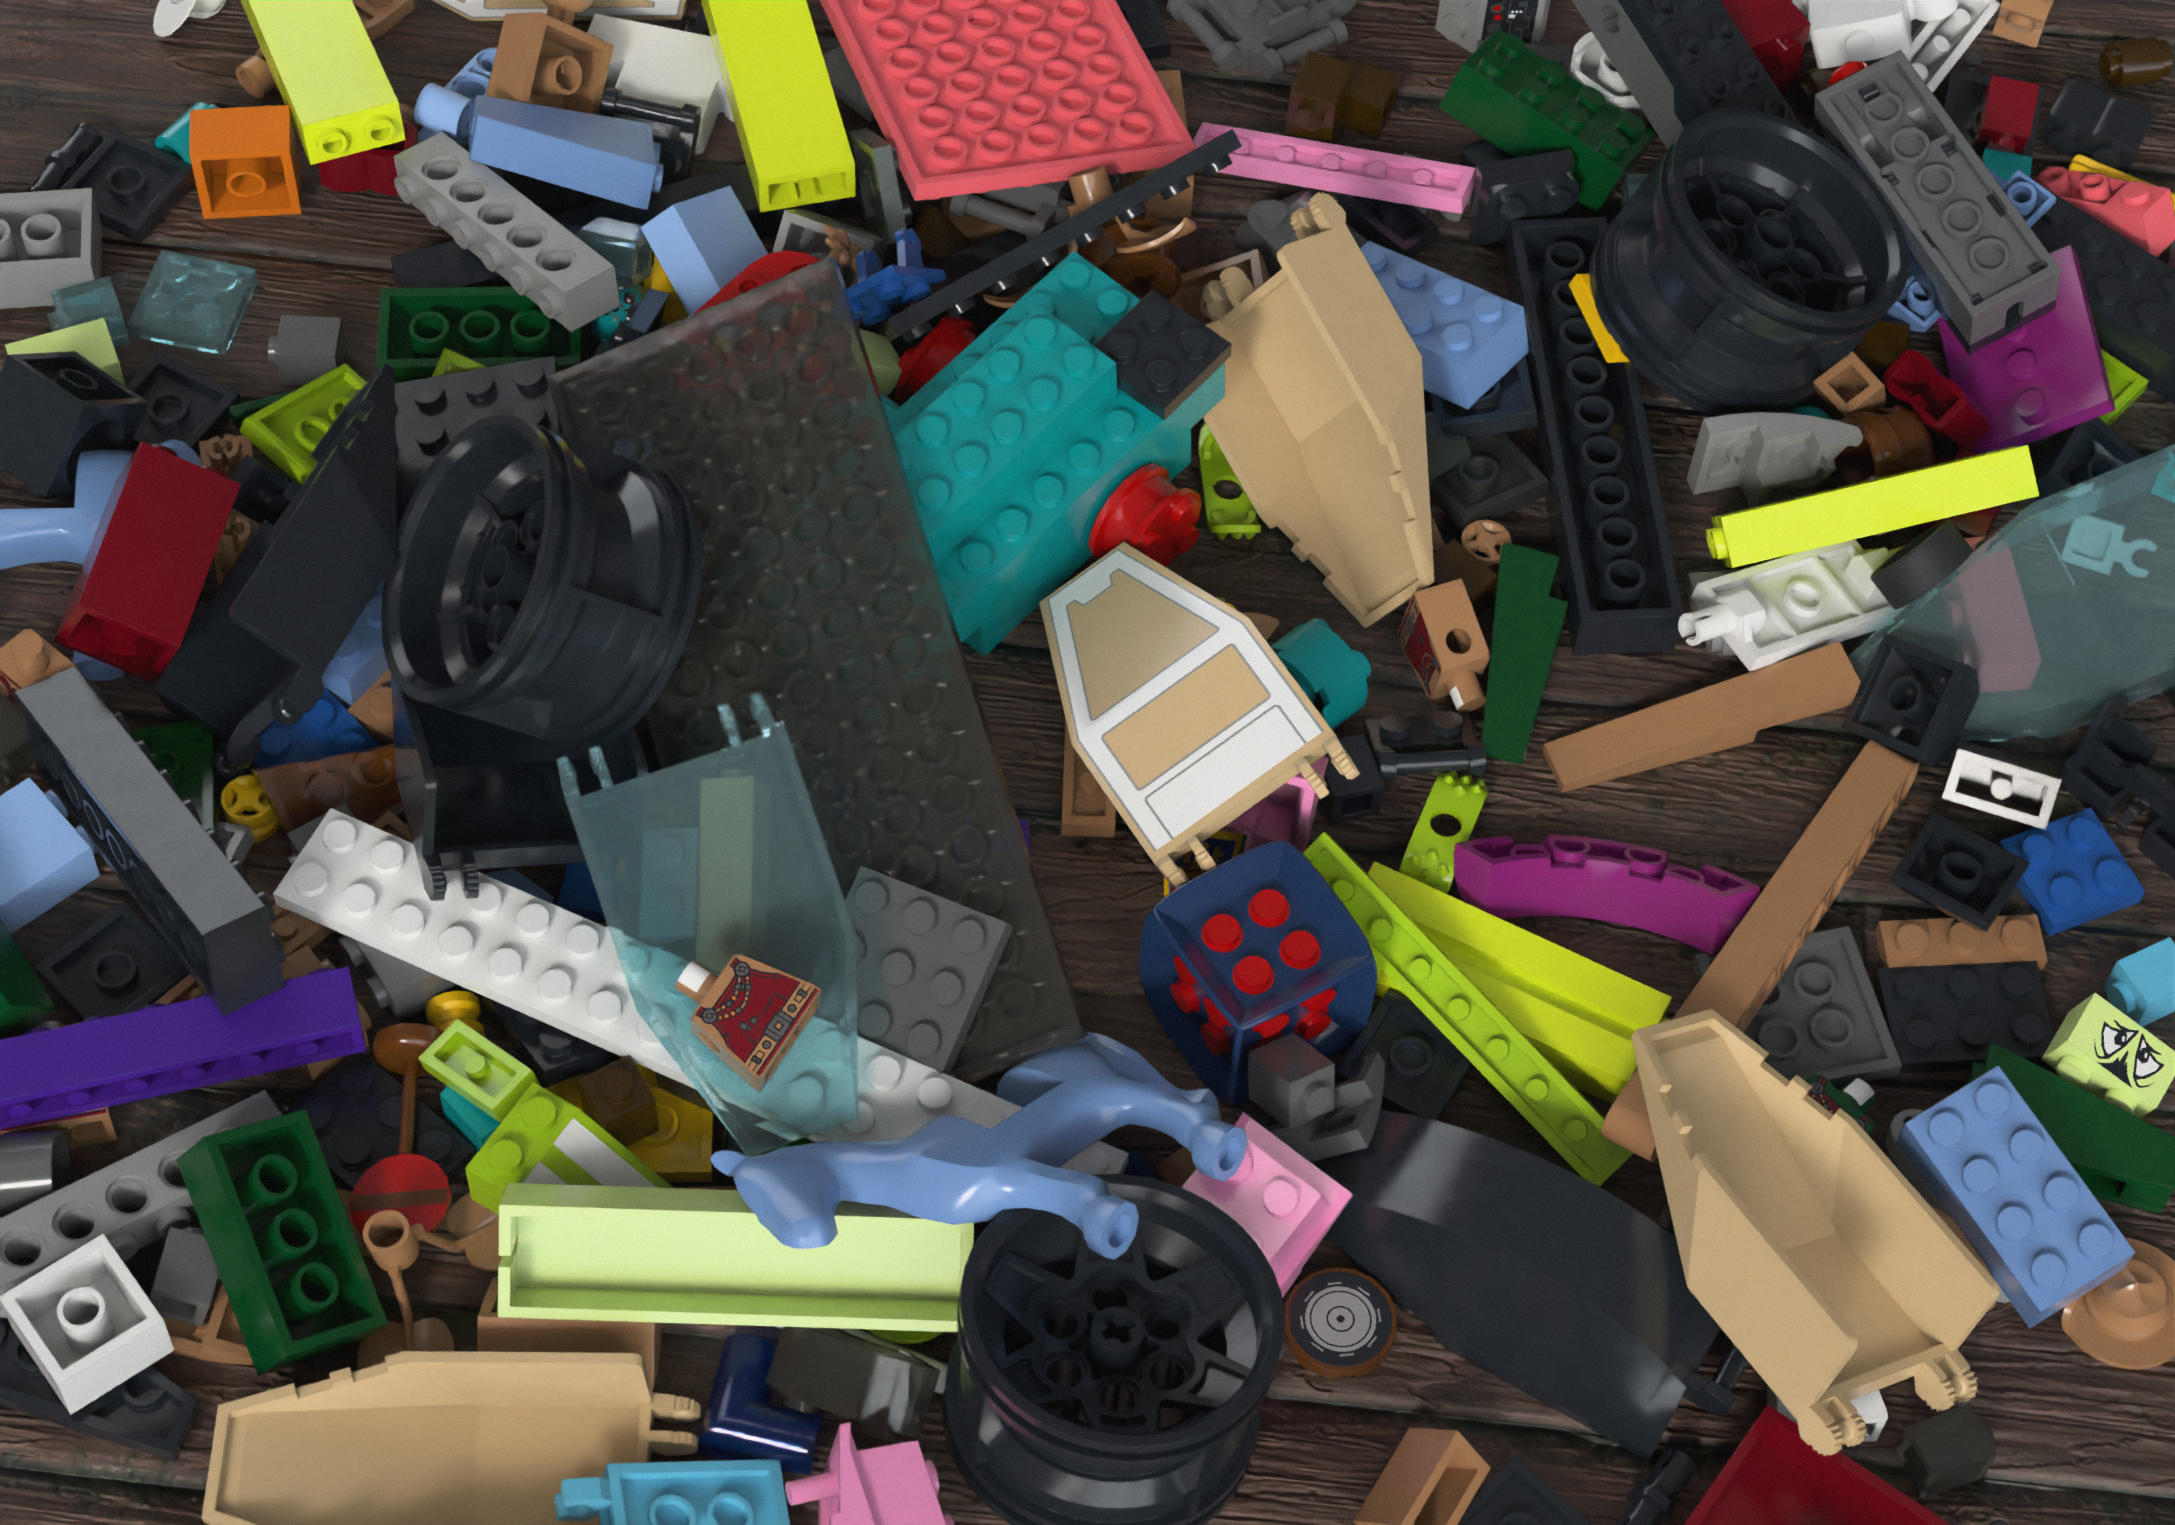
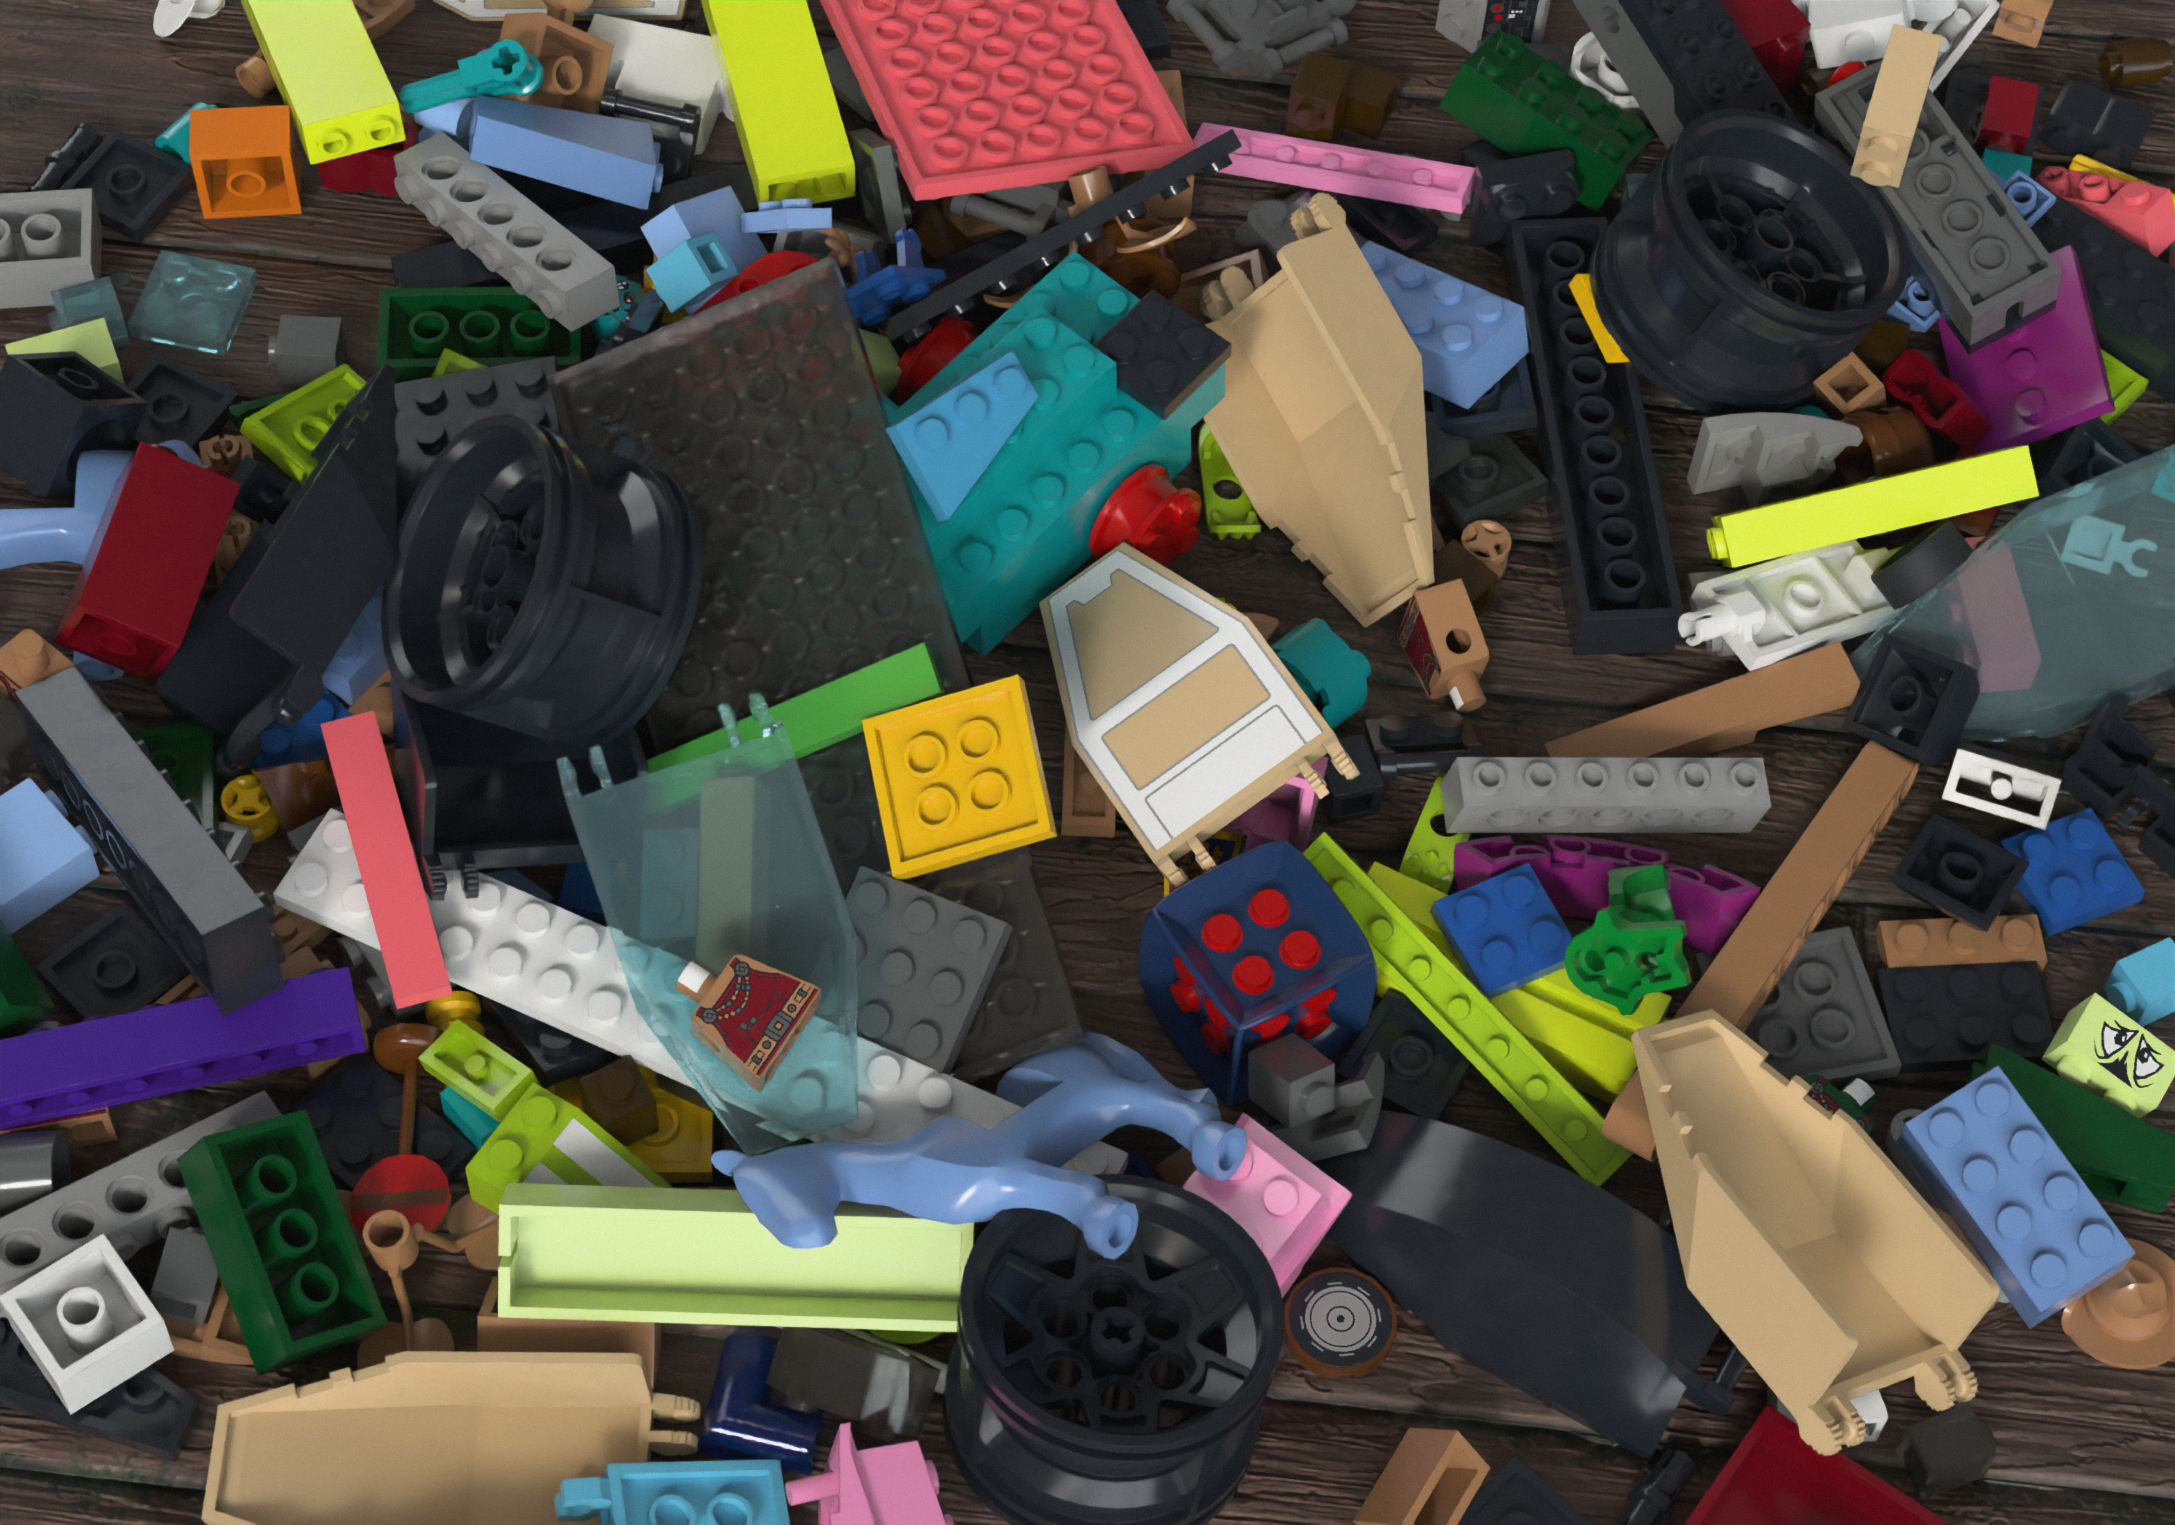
clear light blue brick [576,216,653,289] -> none
dark green wedge [1482,543,1568,765] -> none
none -> coral tile [320,710,453,1009]
none -> teal connector [399,39,544,114]
none -> bright green tile [645,642,946,821]
none -> medium azure brick [646,231,739,313]
none -> light blue plate [740,199,832,233]
none -> yellow plate [862,674,1057,881]
none -> dark azure wing [885,350,1039,523]
none -> blue plate [1430,863,1573,999]
none -> light grey brick [1440,757,1771,833]
none -> green hips [1564,864,1691,1016]
none -> tan brick [1850,24,1943,188]

